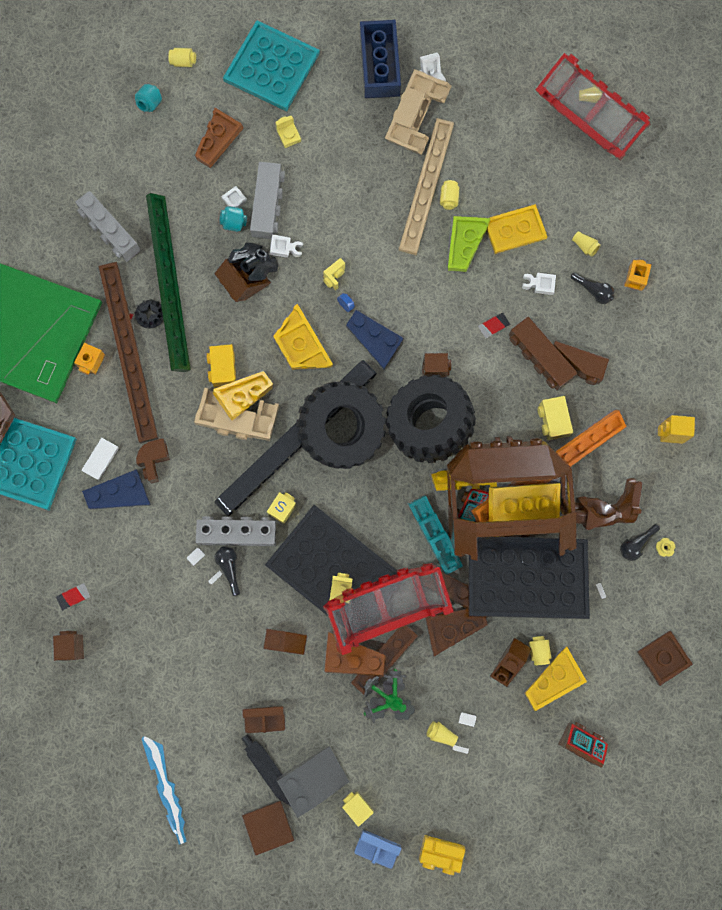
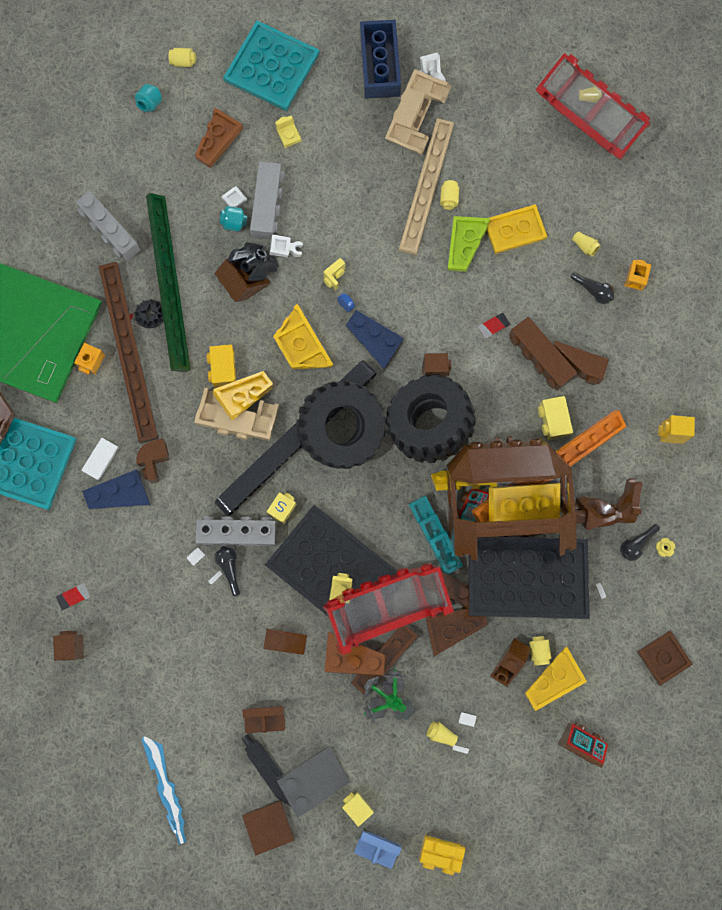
white plate [522,273,556,295] -> none

